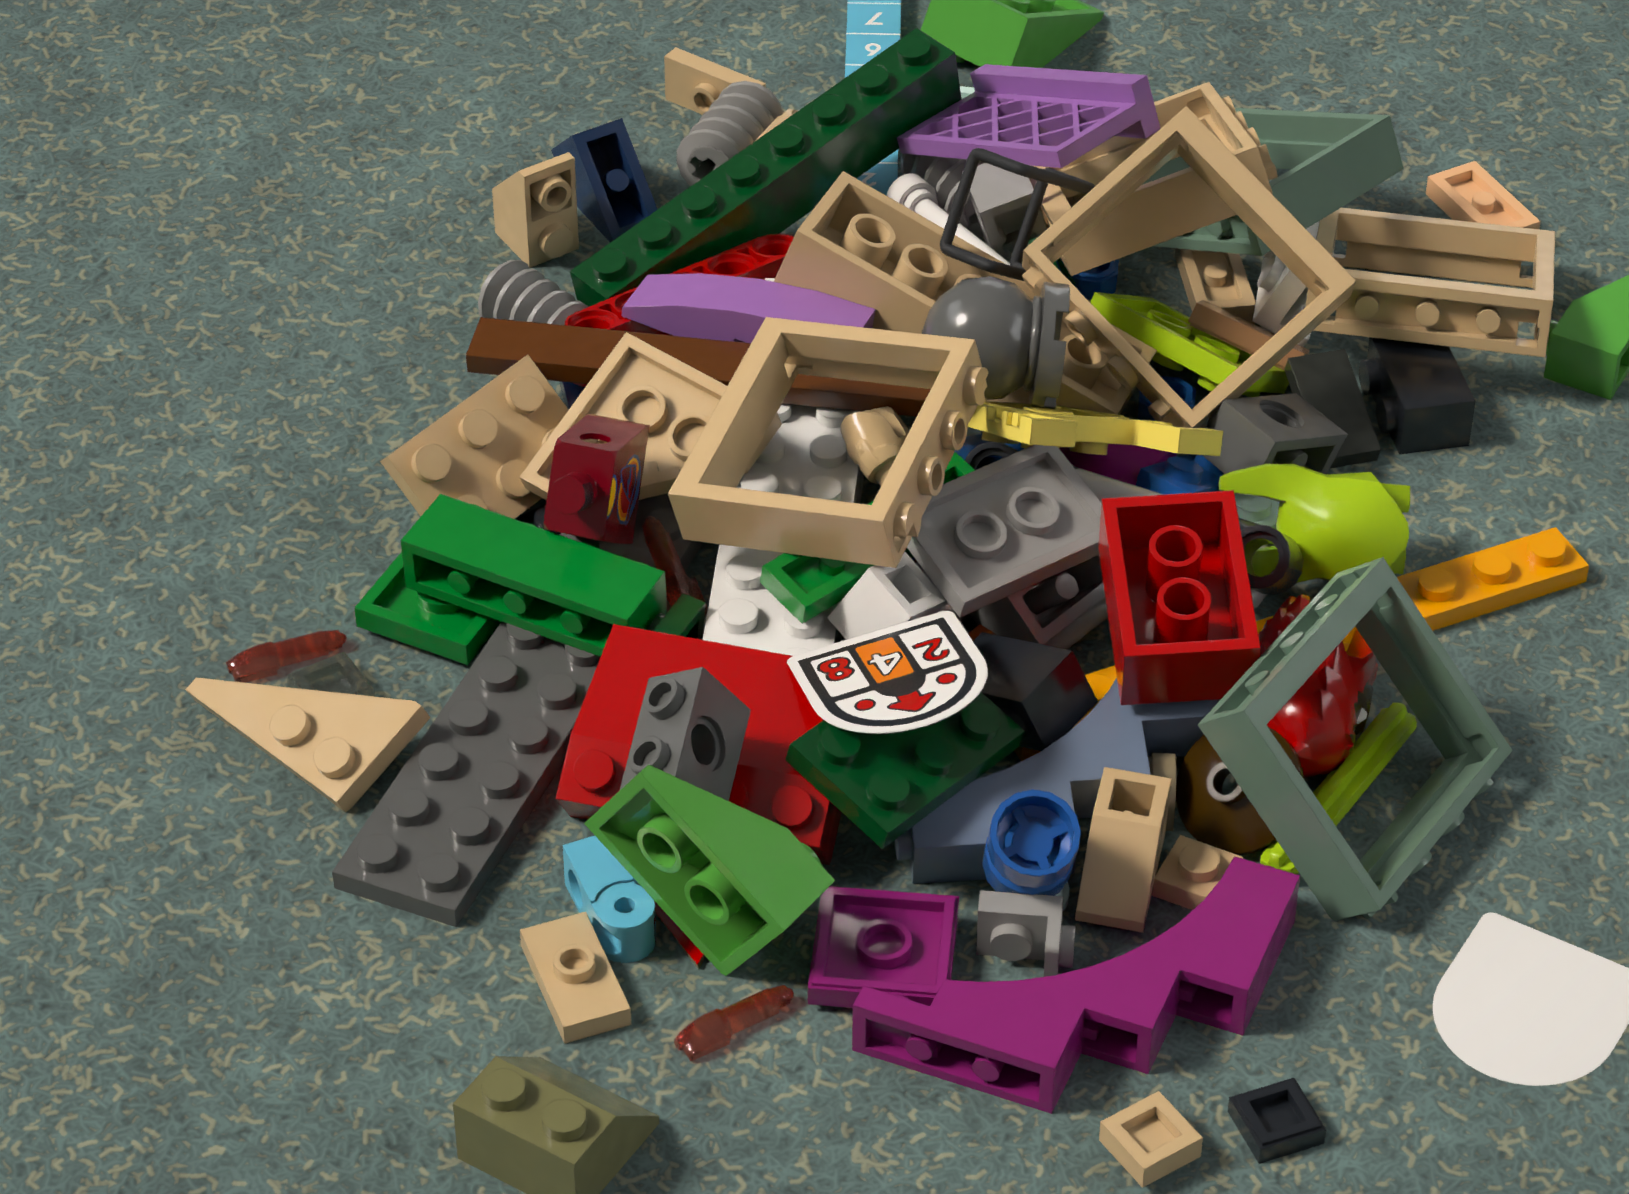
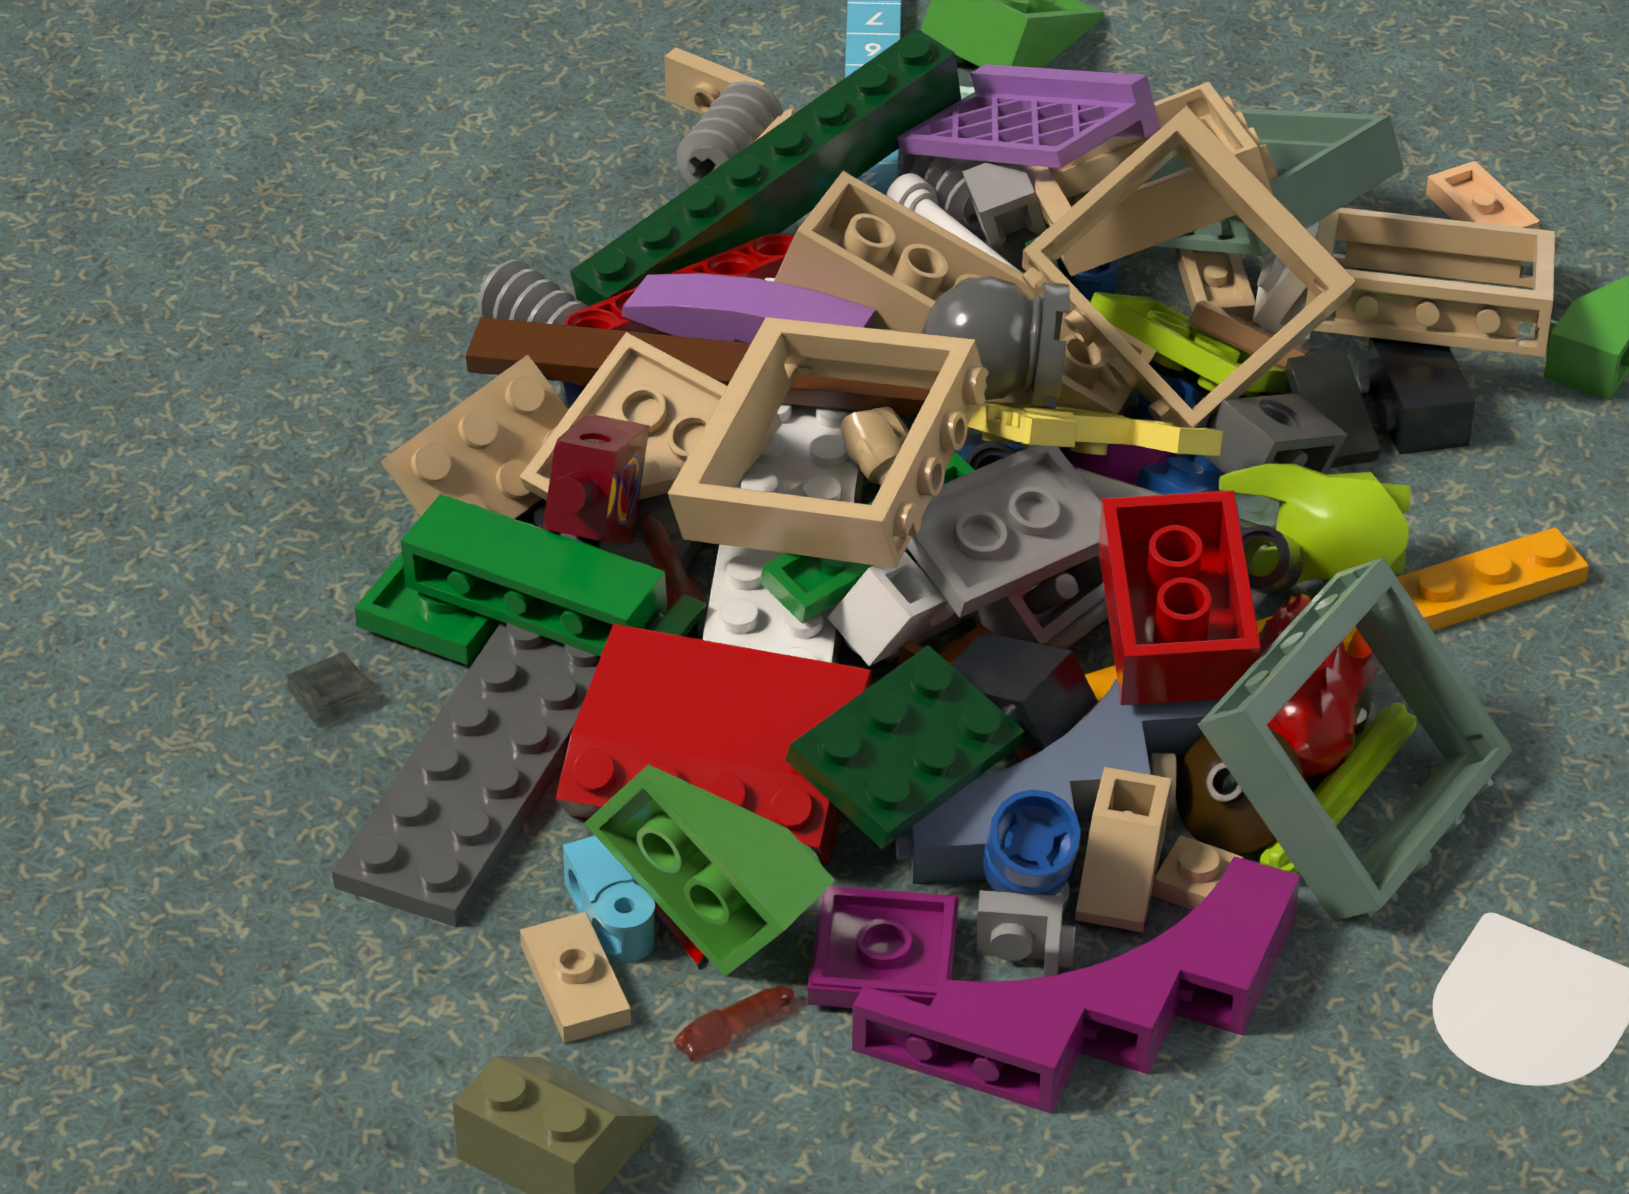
tan wing [185,678,431,812] -> none
clear red piece [226,629,347,683] -> none
tan slope [492,152,579,268] -> none
dark blue slope [551,118,658,243] -> none
dark grey brick [619,667,751,801] -> none
sticker [787,611,988,734] -> none
black piece [940,148,1095,281] -> none
tan plate [1099,1091,1203,1188] -> none
black tile [1228,1078,1326,1164] -> none

